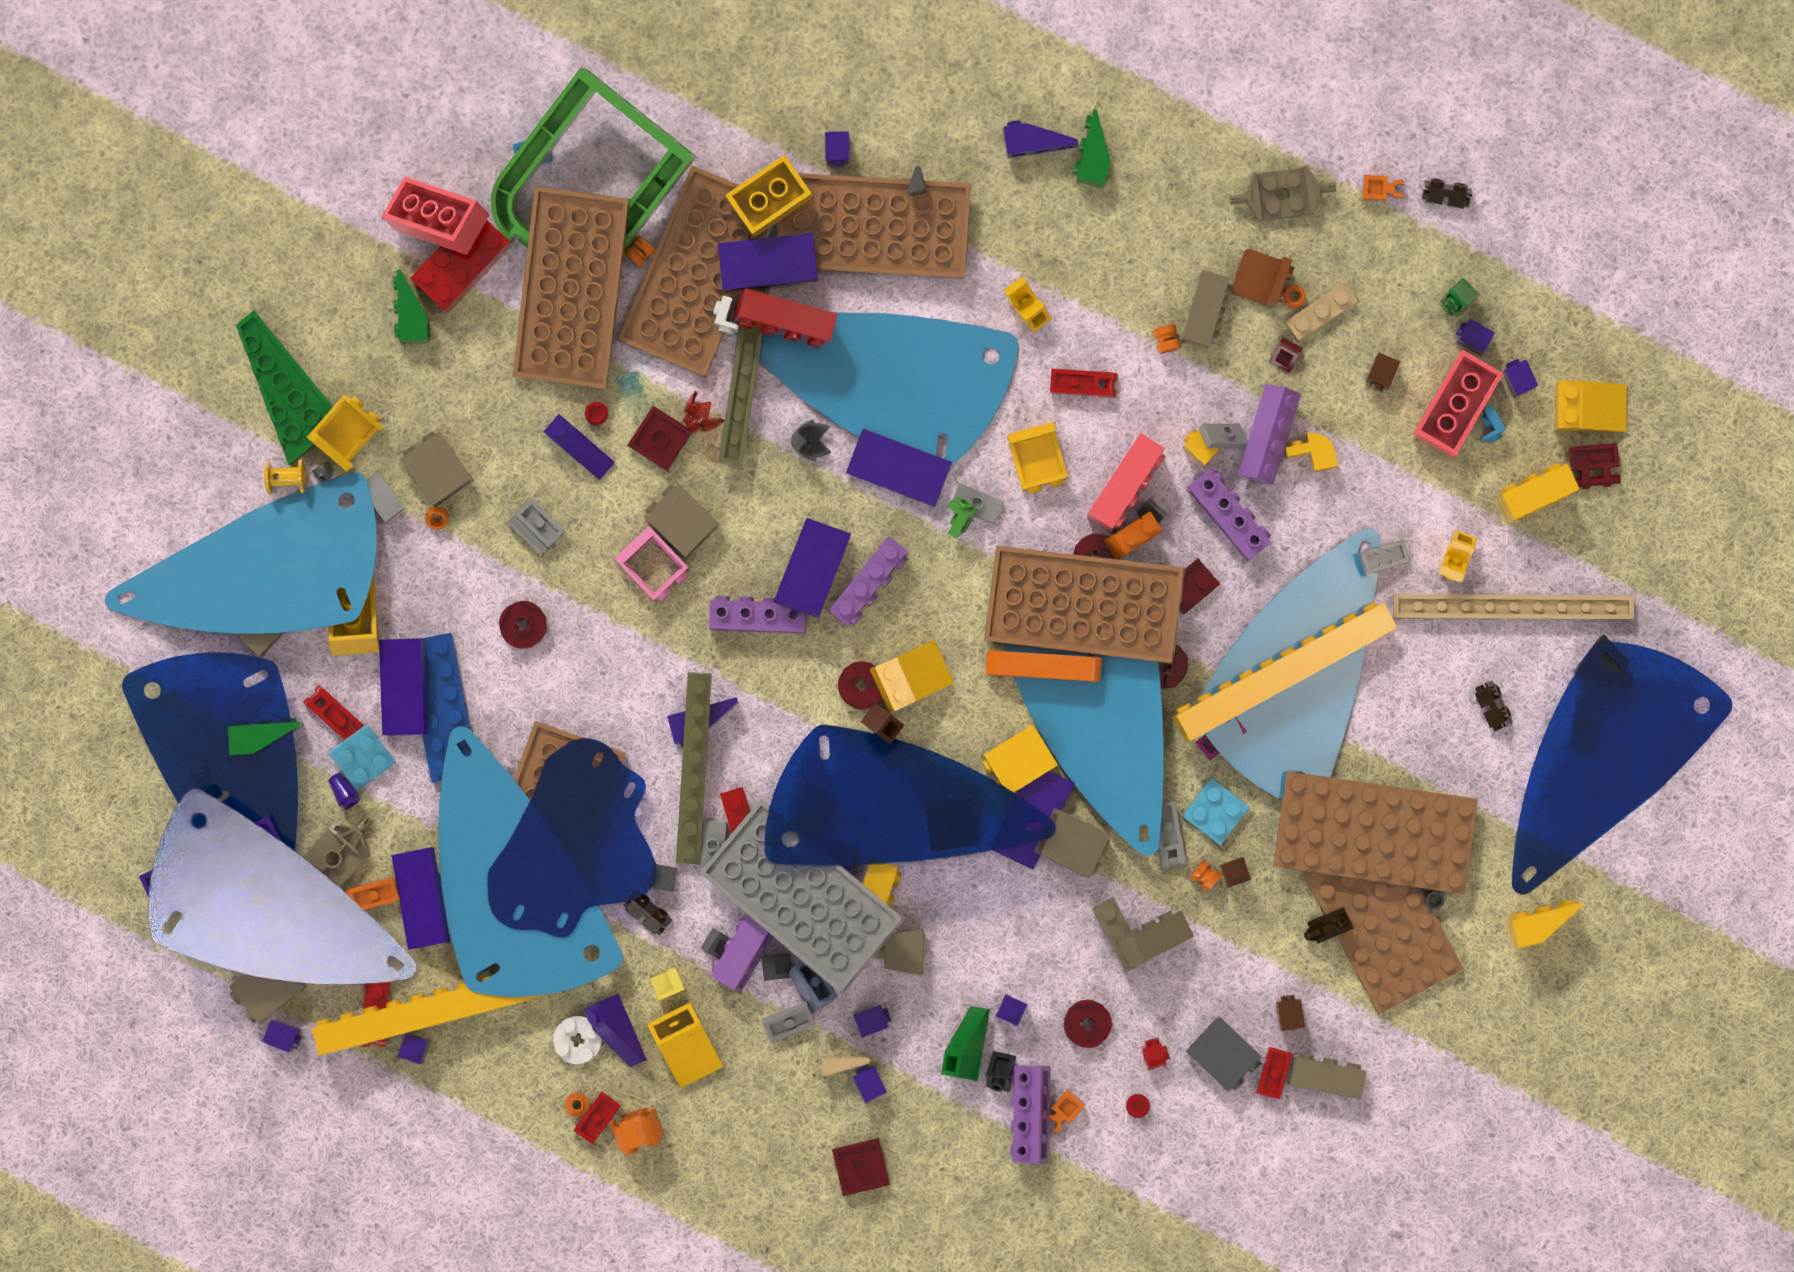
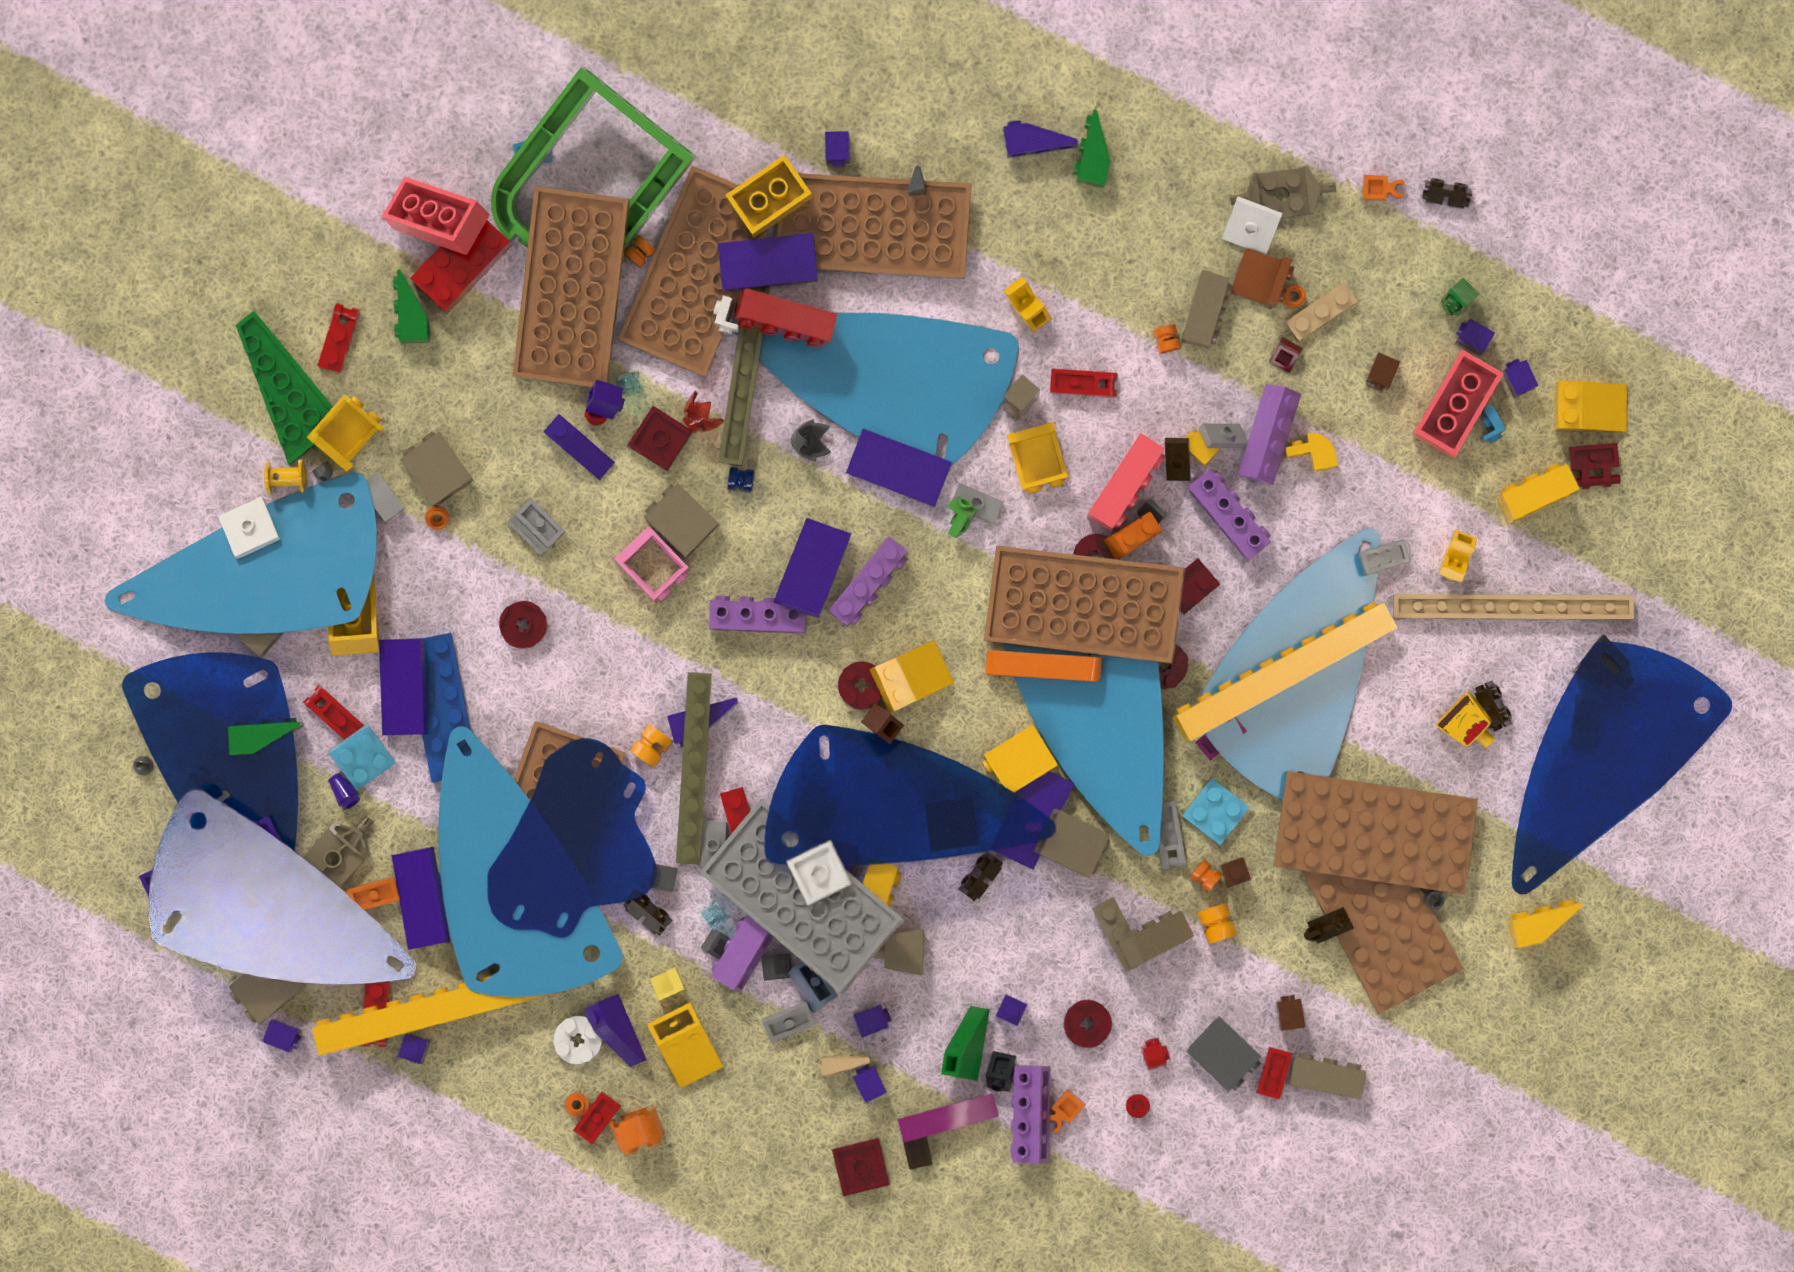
none -> dark grey hinge [133,756,154,775]
none -> white plate [218,496,280,559]
none -> red plate [317,303,360,374]
none -> dark purple brick [585,379,625,419]
none -> light orange wheel [629,723,674,769]
none -> clear light blue wheel [700,900,729,930]
none -> clear blue wheel [727,467,755,493]
none -> white plate [787,841,852,905]
none -> magenta slope [897,1093,999,1143]
none -> dark brown plate [903,1137,933,1170]
none -> dark brown hinge [958,851,1003,902]
none -> dark tan brick [1002,374,1040,419]
none -> dark brown plate [1164,438,1191,481]
none -> light orange wheel [1197,903,1237,944]
none -> white plate [1222,197,1282,254]
none -> yellow torso [1435,690,1495,749]

